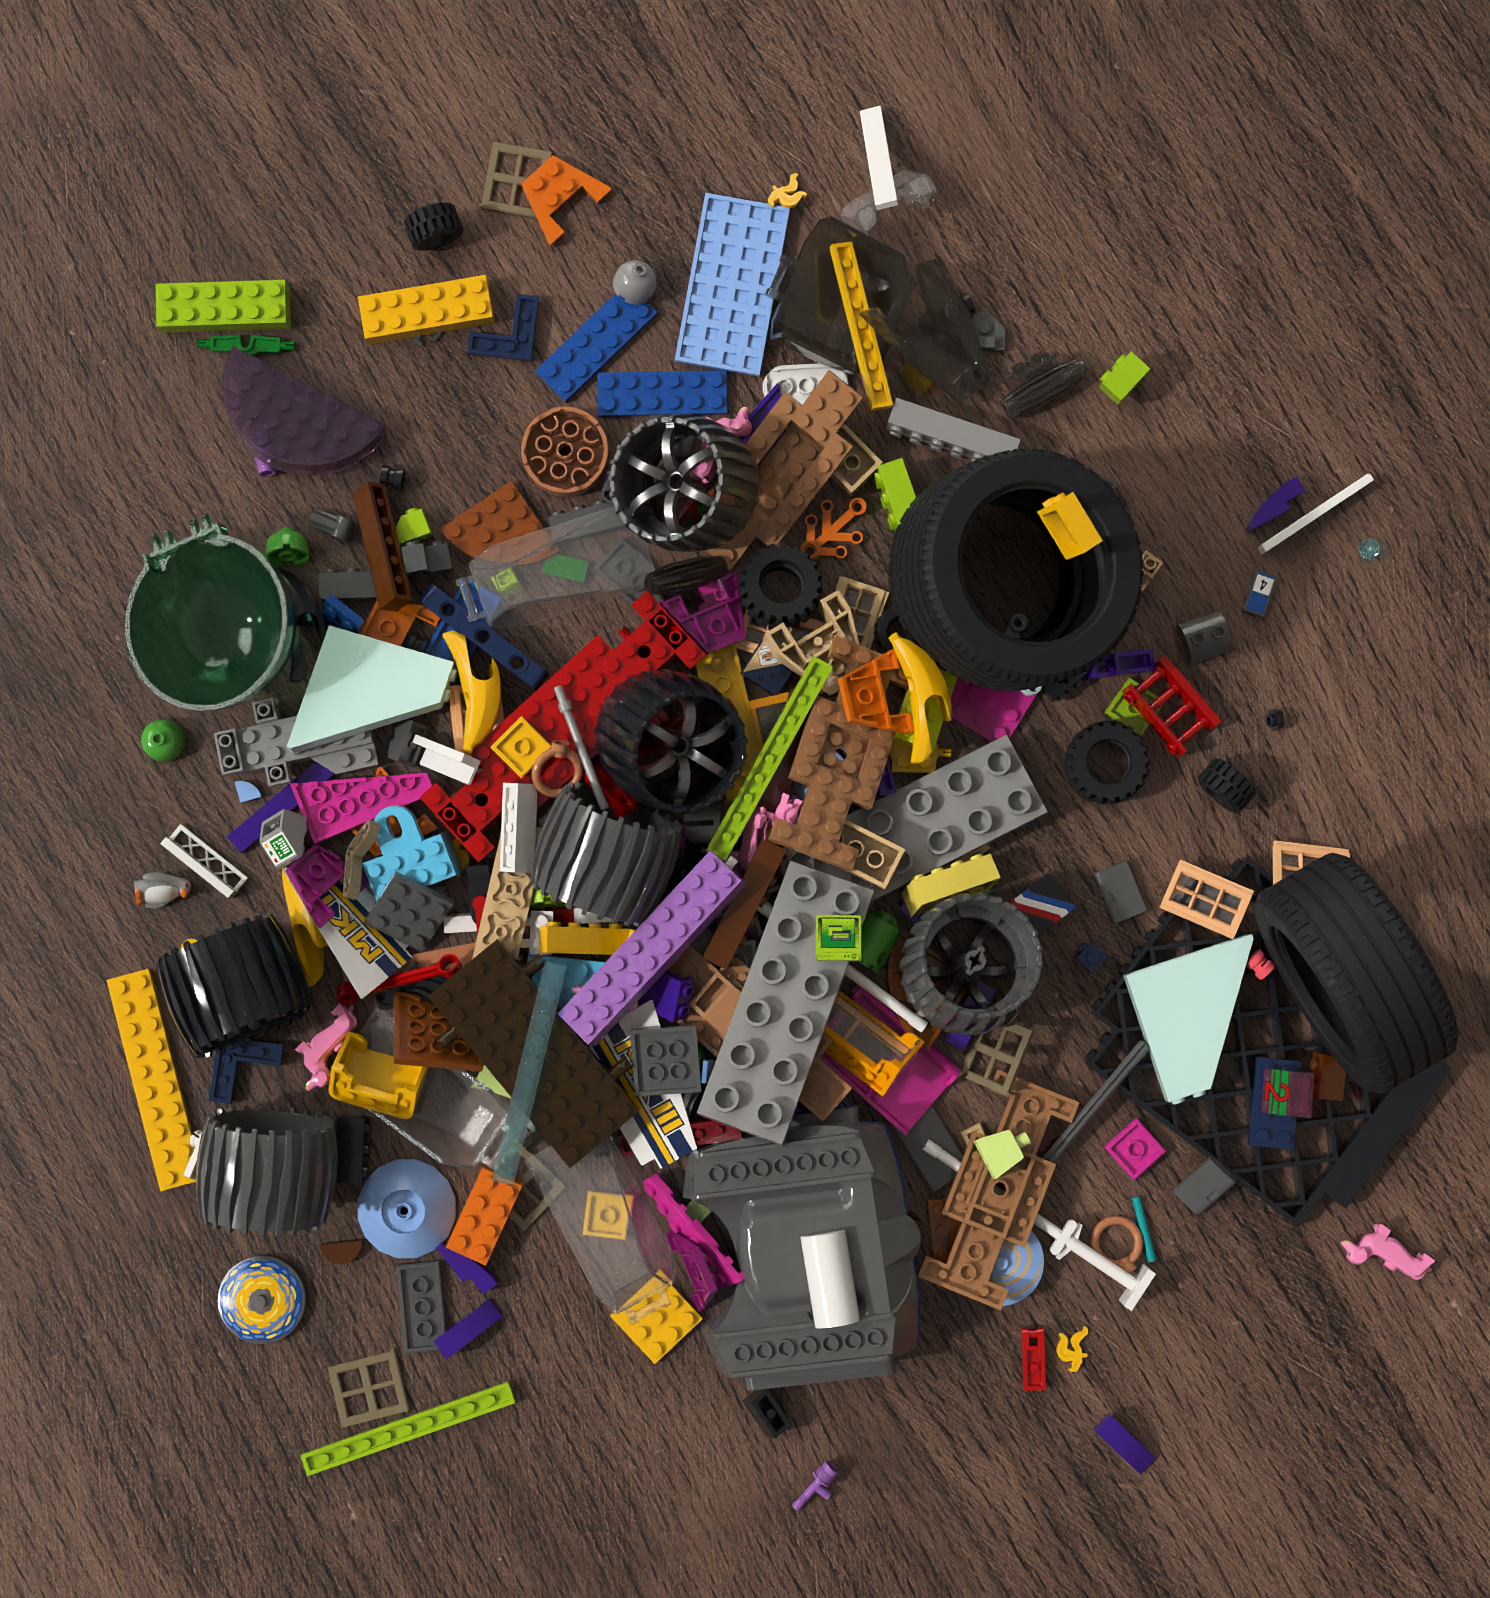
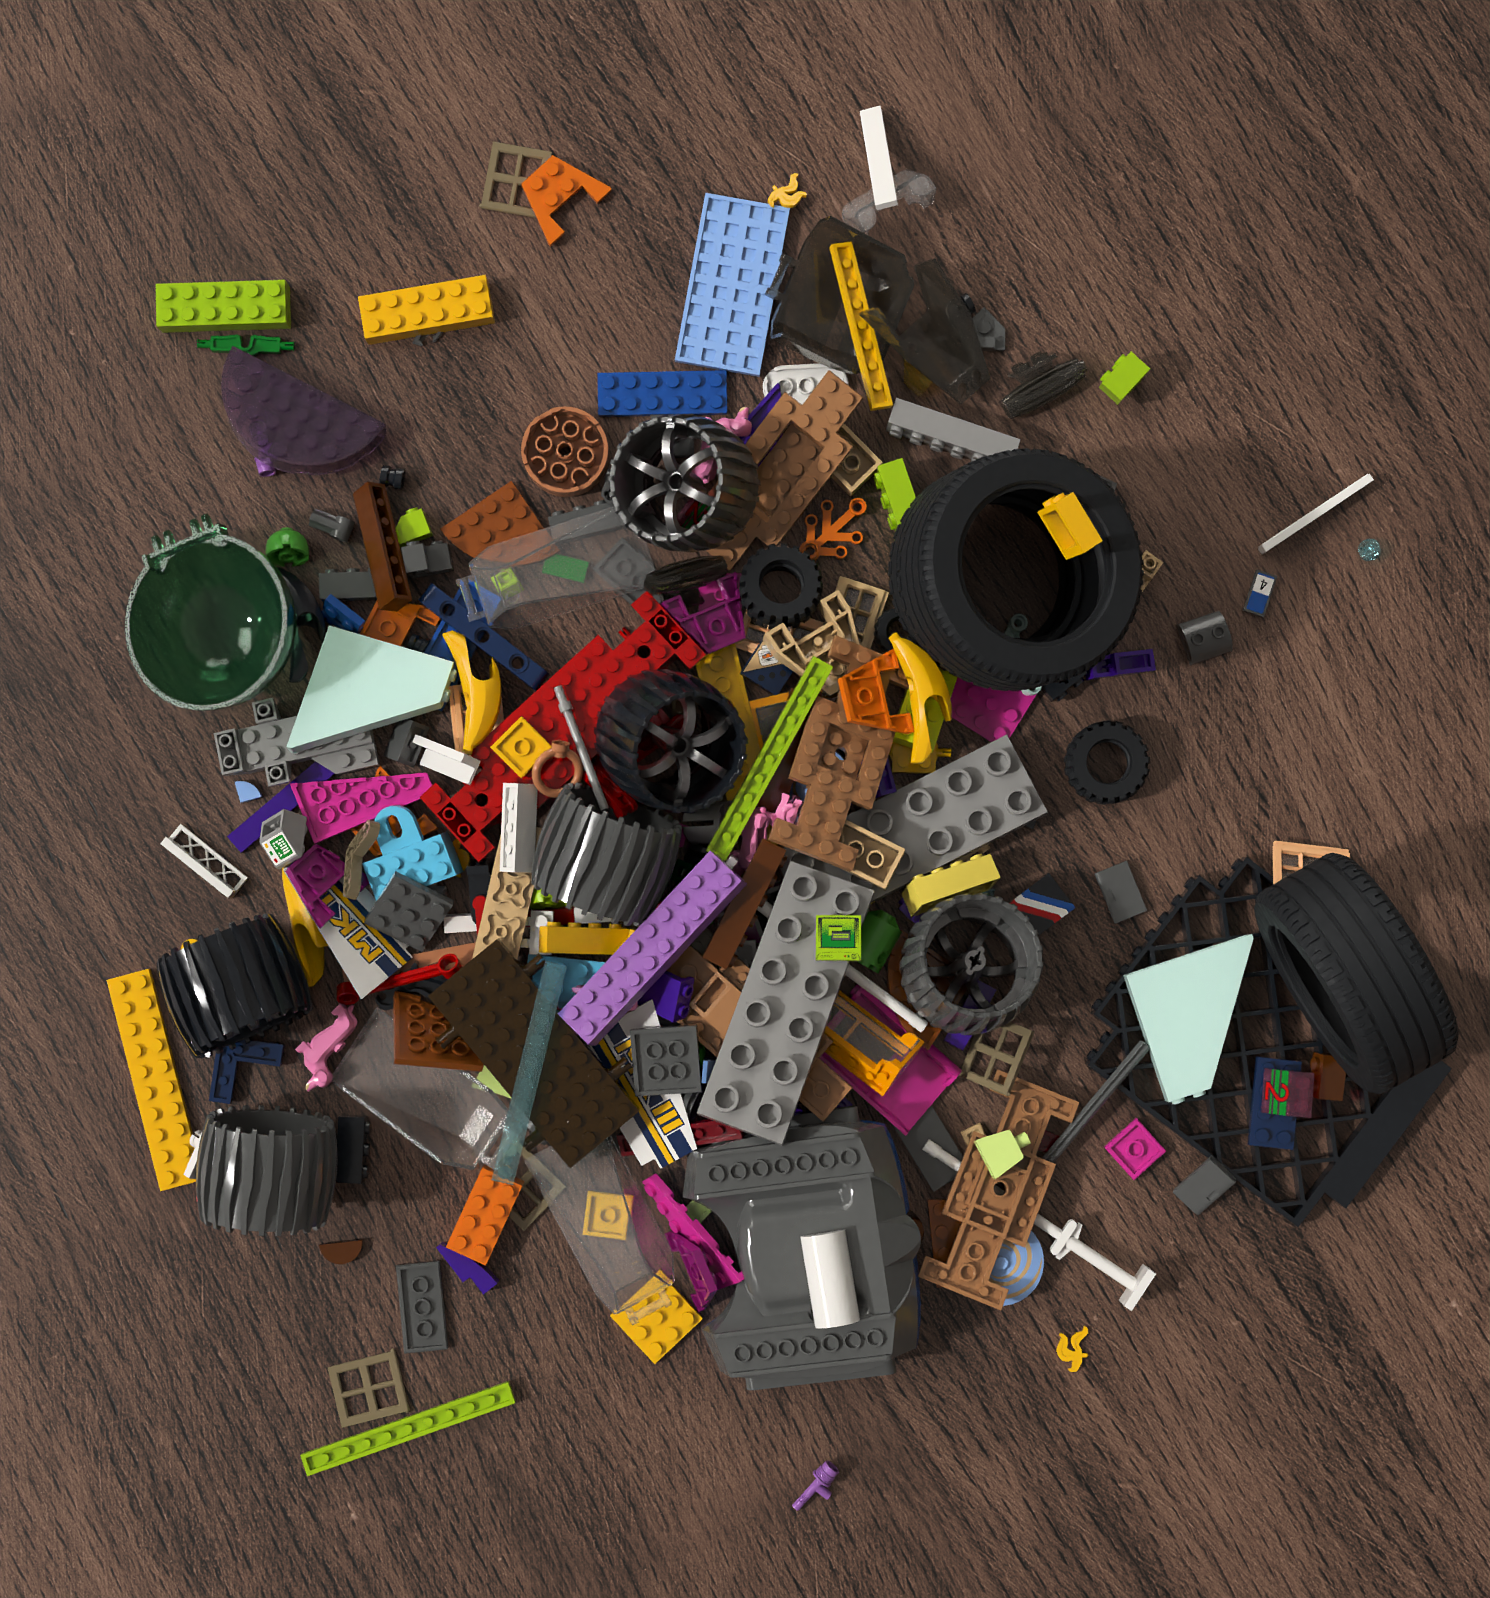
animal [134,872,191,909] -> none
bright green cylinder [141,719,186,762] -> none
dish [218,1255,307,1344] -> none
yellow windscreen [328,1031,429,1119] -> none
light blue dish [357,1159,456,1258] -> none
black tyre [404,202,463,251] -> none
dark purple slope [433,1298,502,1359] -> none
dark blue plate [467,294,539,362] -> none
blue plate [535,293,658,403] -> none
light grey cylinder [613,260,657,305] -> none
black brick [742,1389,792,1439] -> none
red plate [1021,1327,1046,1391] -> none
dark blue brick [1074,942,1108,973] -> none
nougat piece [1090,1216,1143,1273] -> none
dark purple slope [1094,1413,1156,1474] -> none
lime tile [1104,677,1163,736] -> none
red fence [1122,655,1221,757] -> none
teal bar [1132,1196,1156,1262] -> none
light nougat piece [1159,860,1254,939] -> none
black tyre [1197,758,1257,814] -> none
dark purple slope [1246,476,1305,532] -> none
coral wheel [1246,949,1276,980] -> none
black plate [1266,709,1285,731] -> none
bright pink animal [1341,1224,1435,1280] -> none

